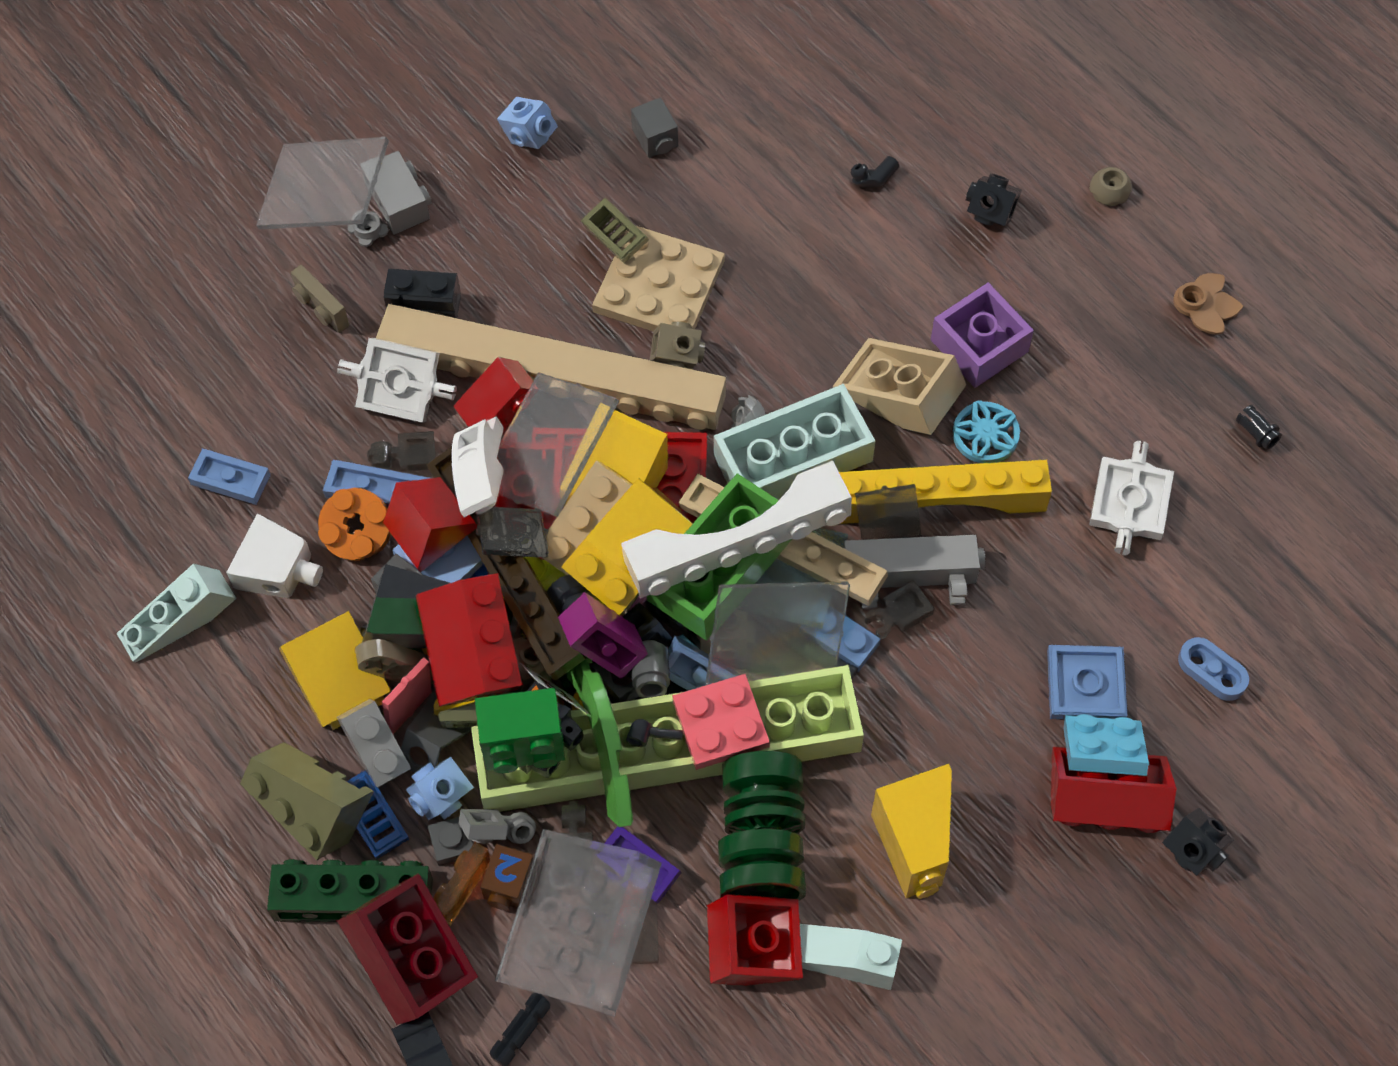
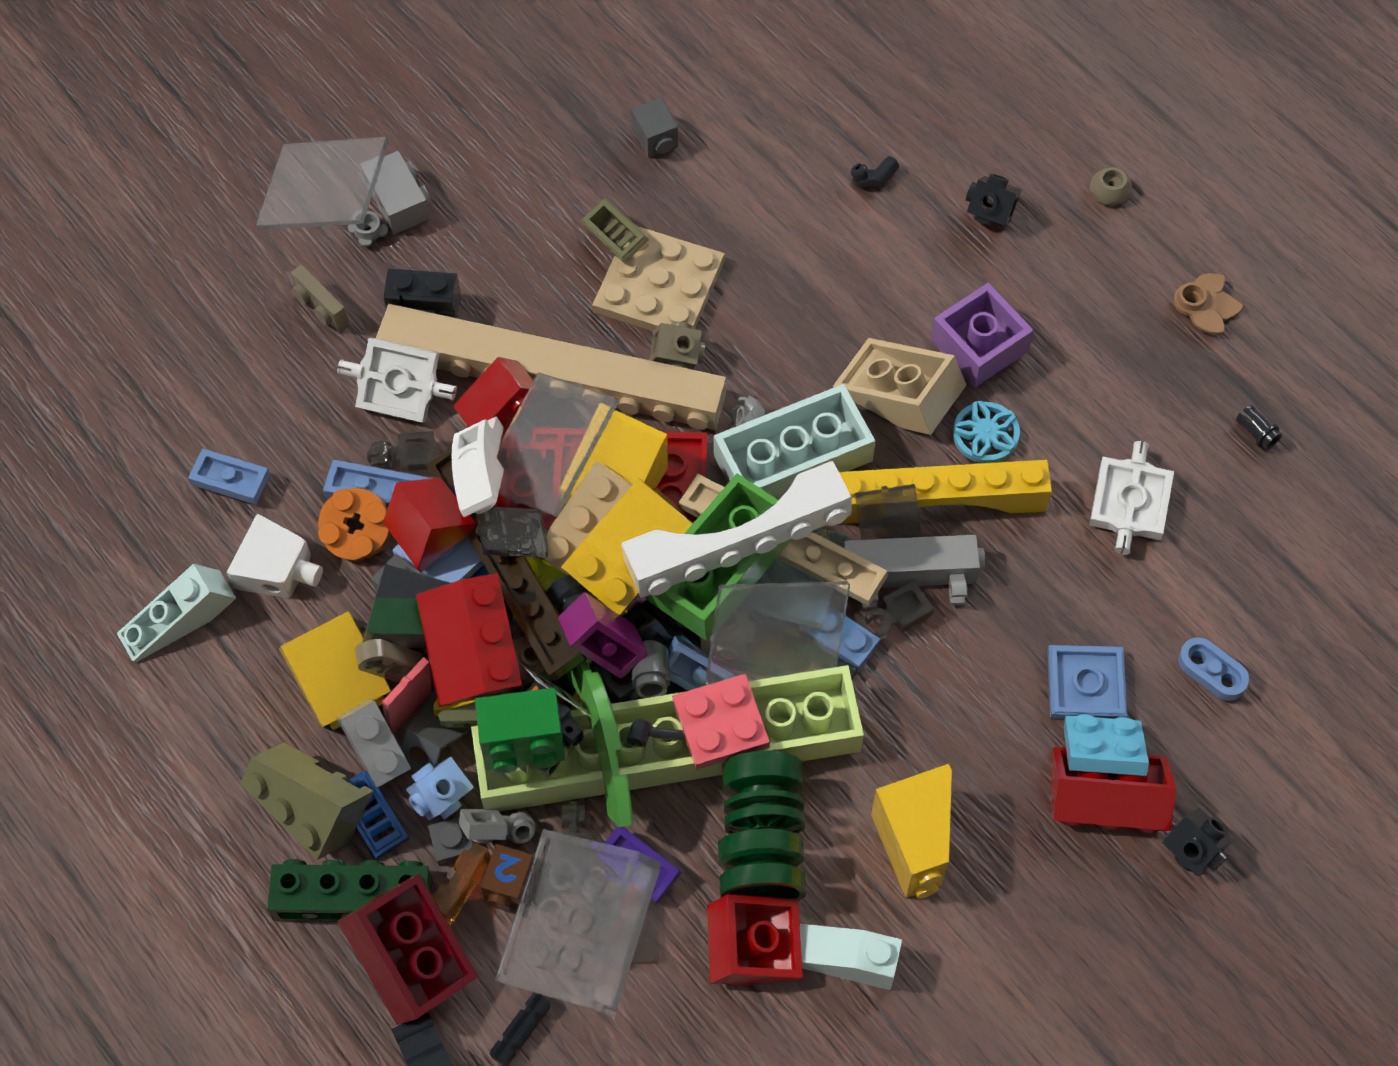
light blue brick [497,97,558,149] -> none

